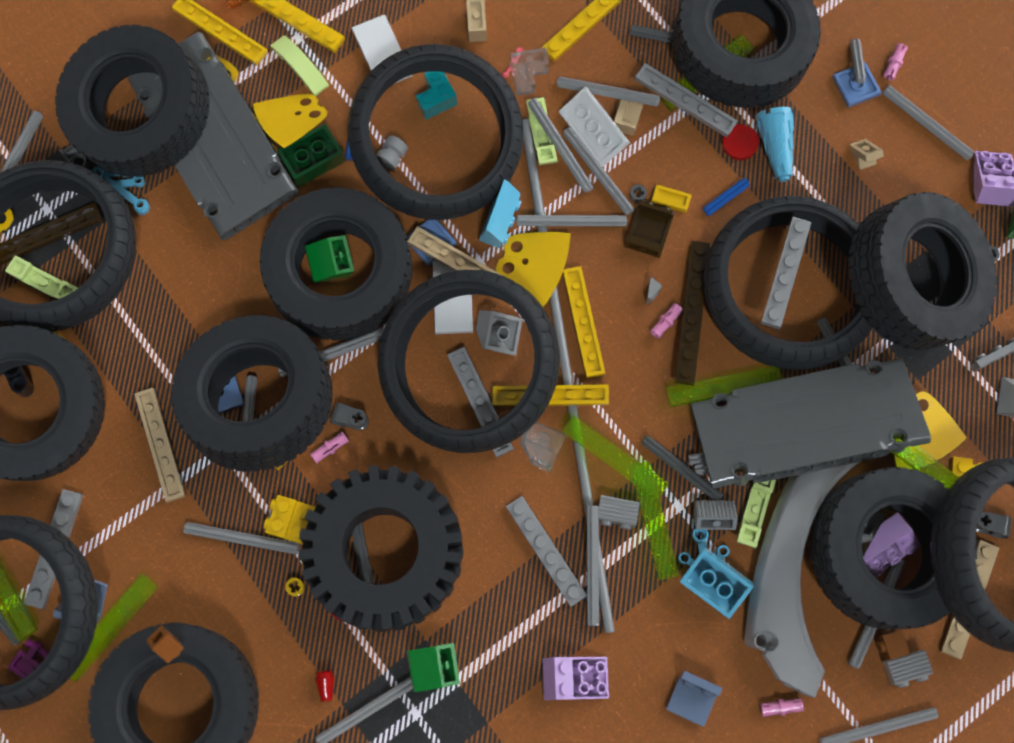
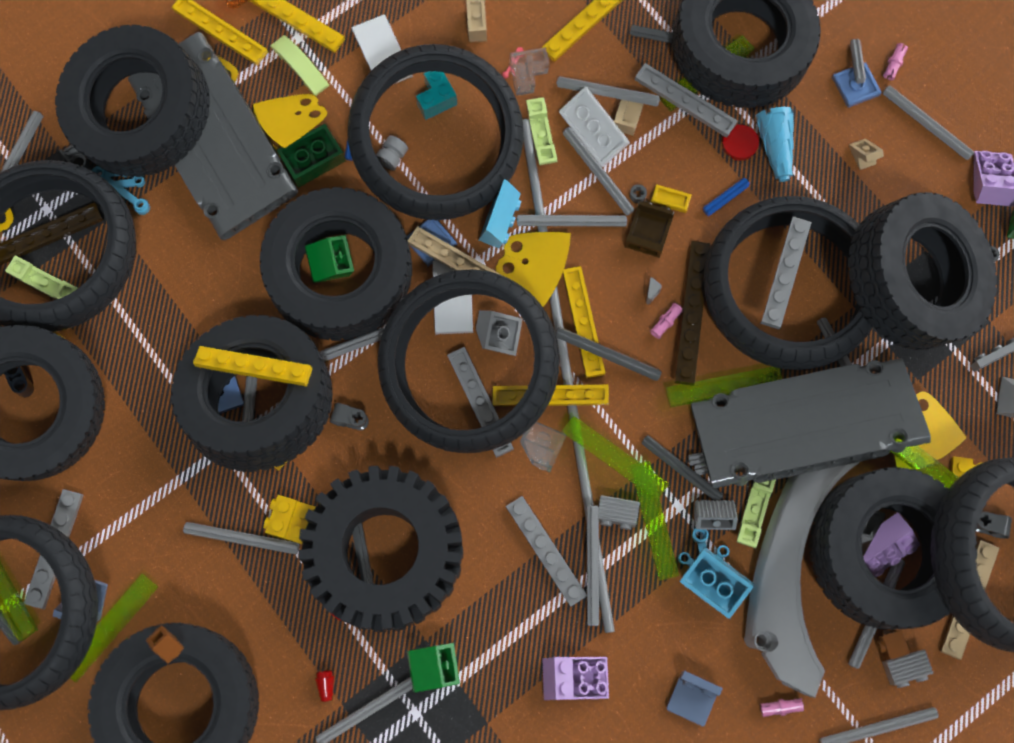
magenta plate [7,639,49,679] -> none
tan plate [135,388,186,503] -> none
yellow bush [285,578,305,597] -> none
bright pink pin [310,432,349,463] -> none
light grey axle [528,98,593,193] -> none
none -> yellow plate [193,346,313,387]
none -> dark grey axle [555,327,662,381]

